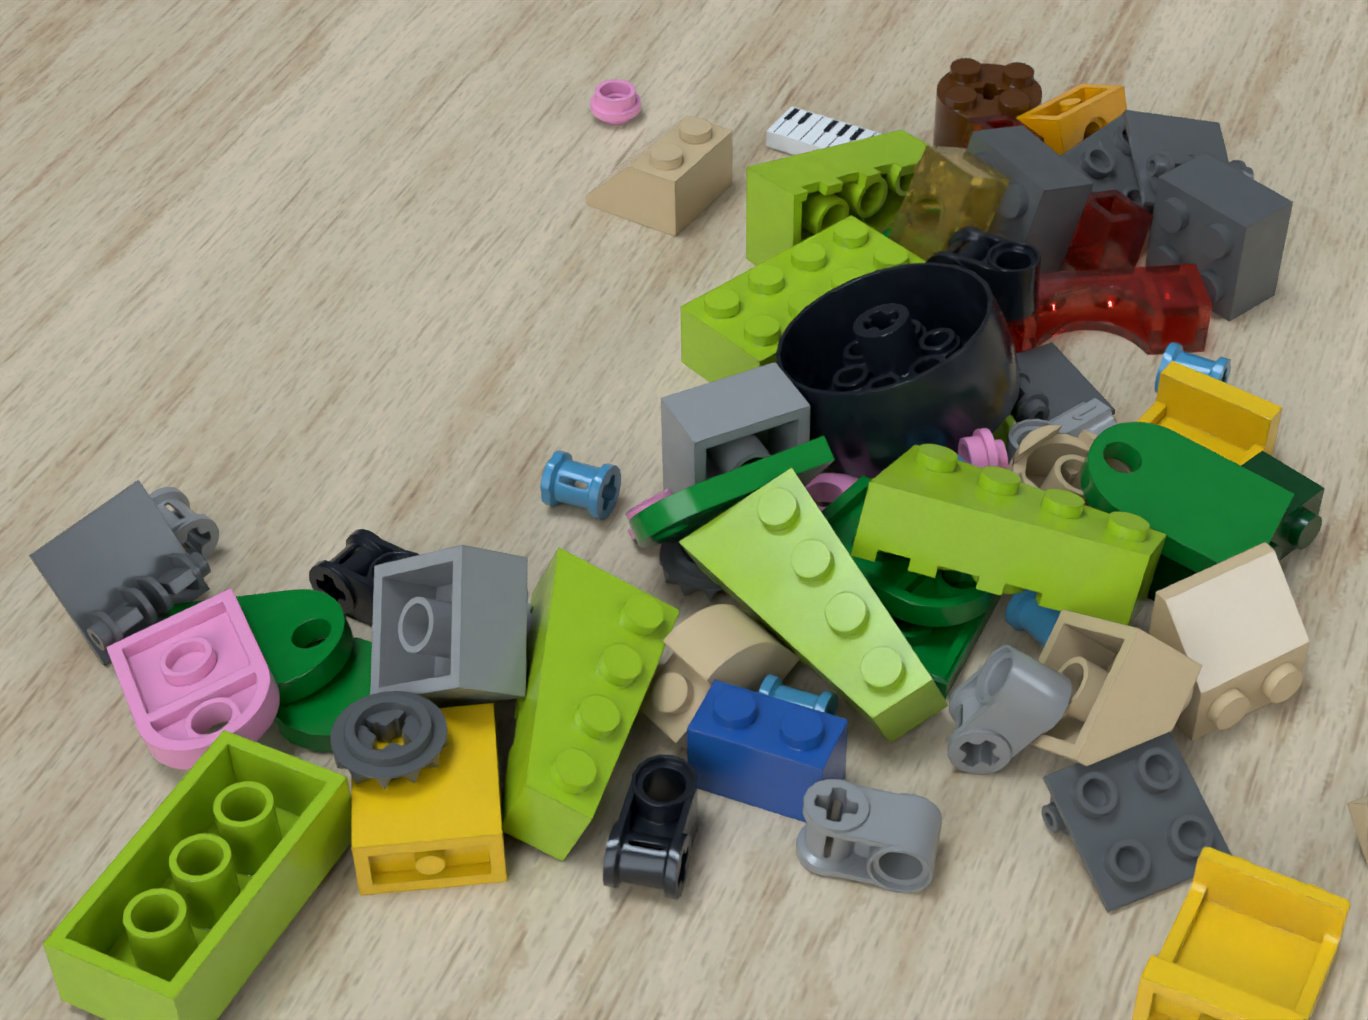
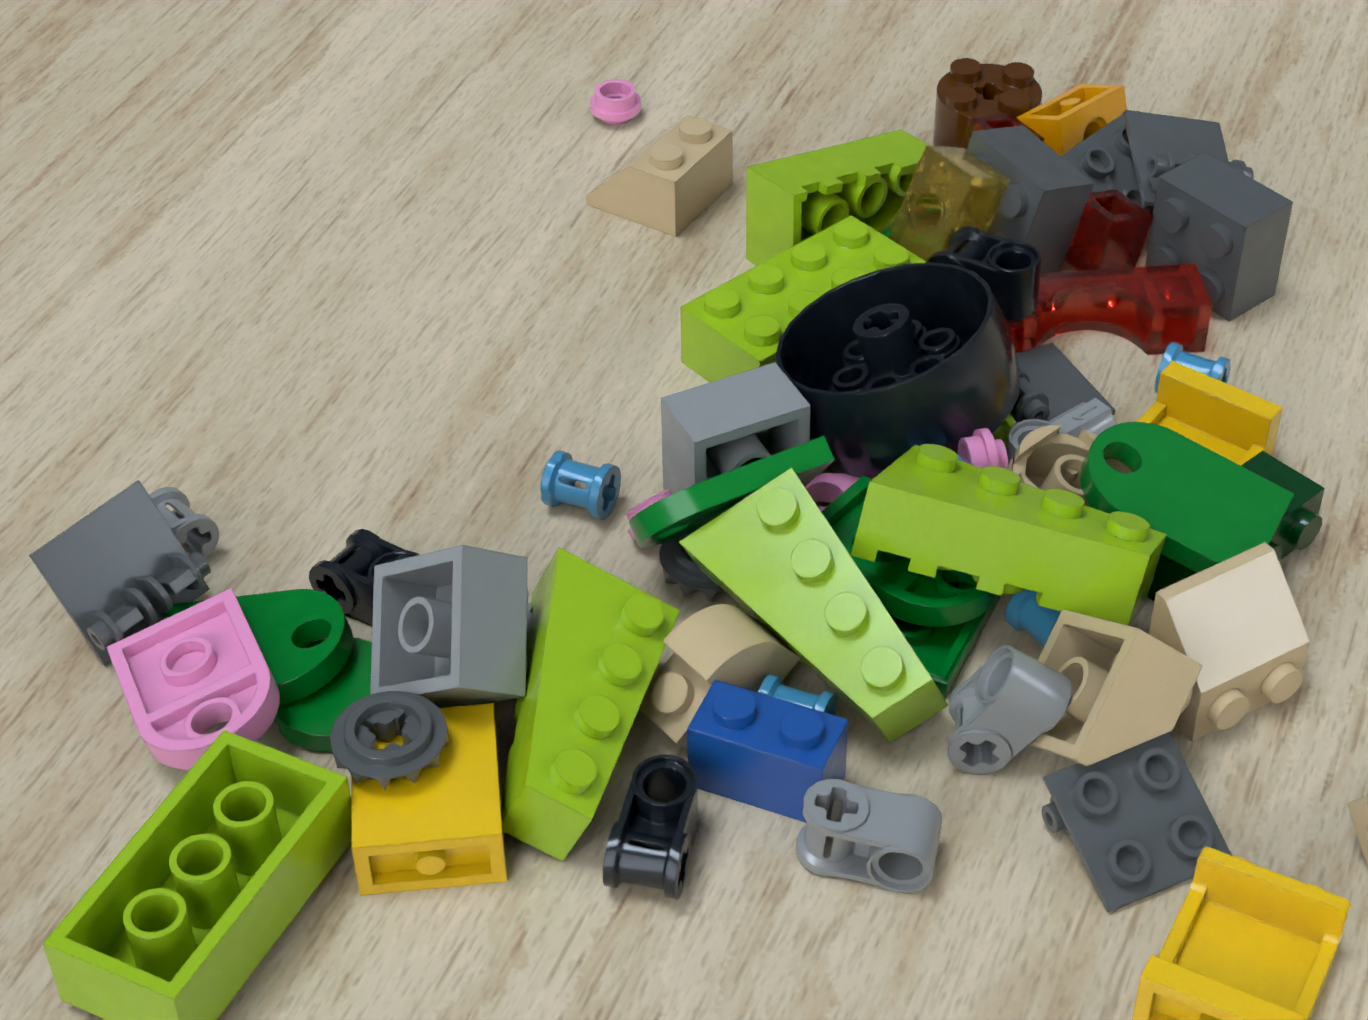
white tile [766,106,881,155] -> none

